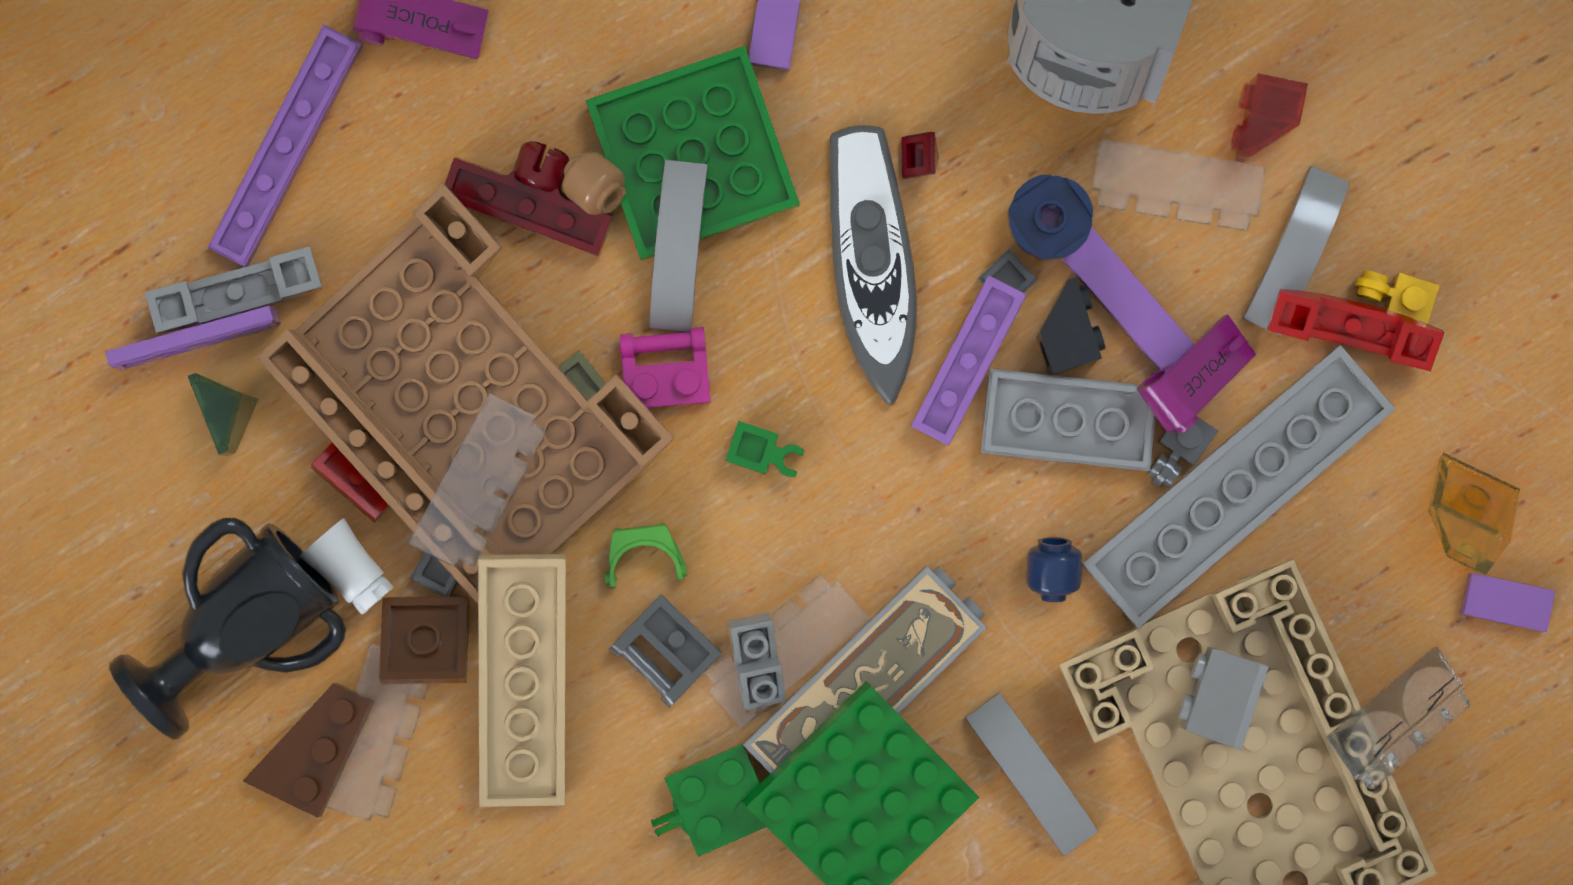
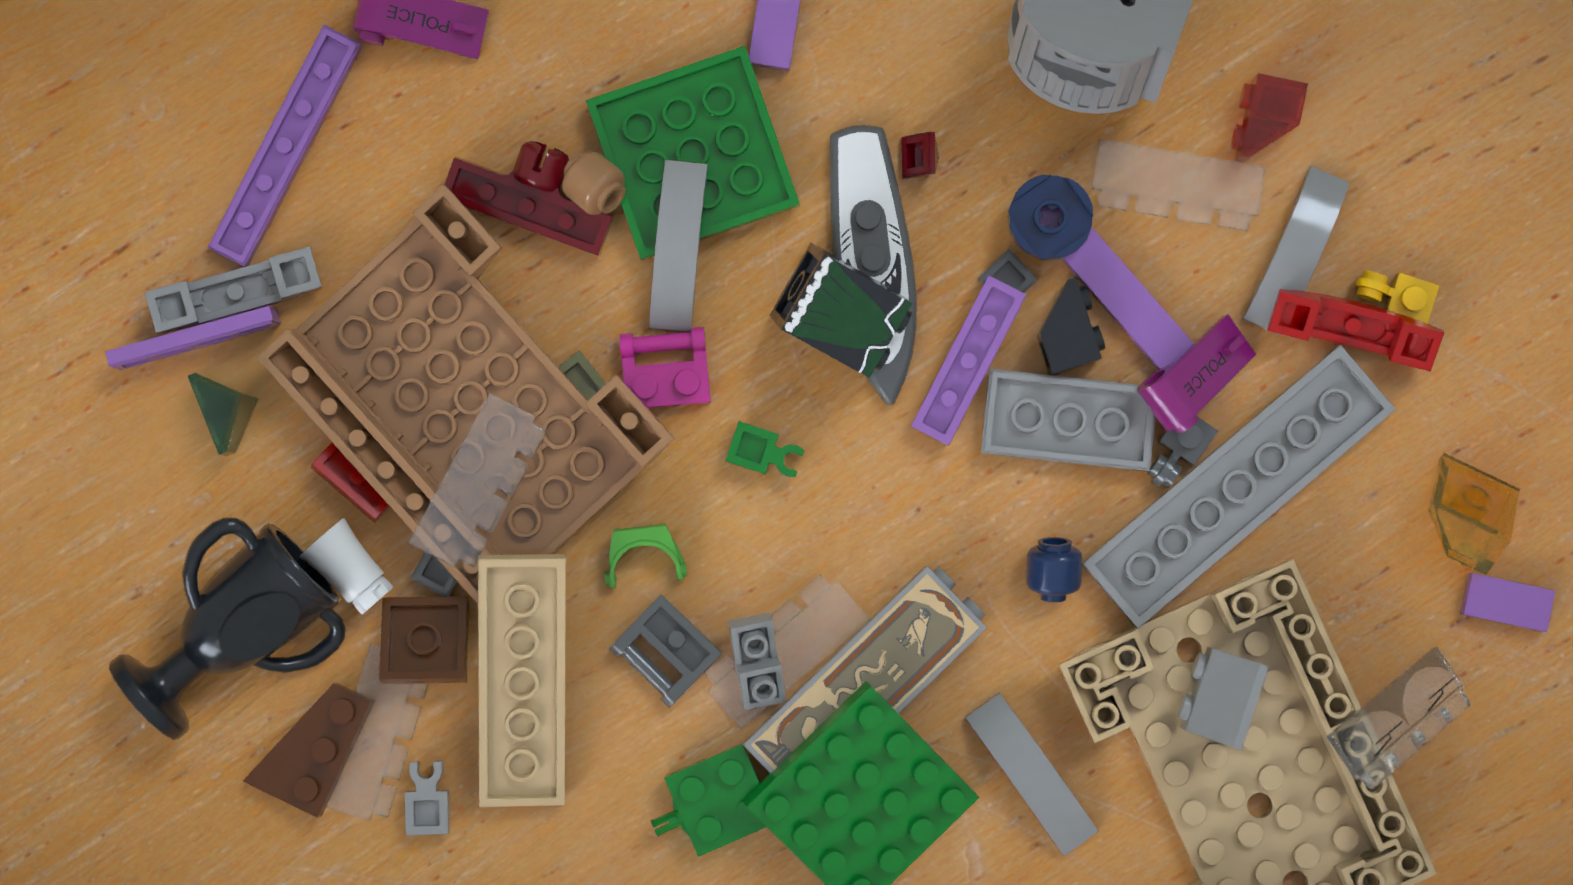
none -> light grey plate [405,760,450,835]
none -> slope [770,243,912,378]

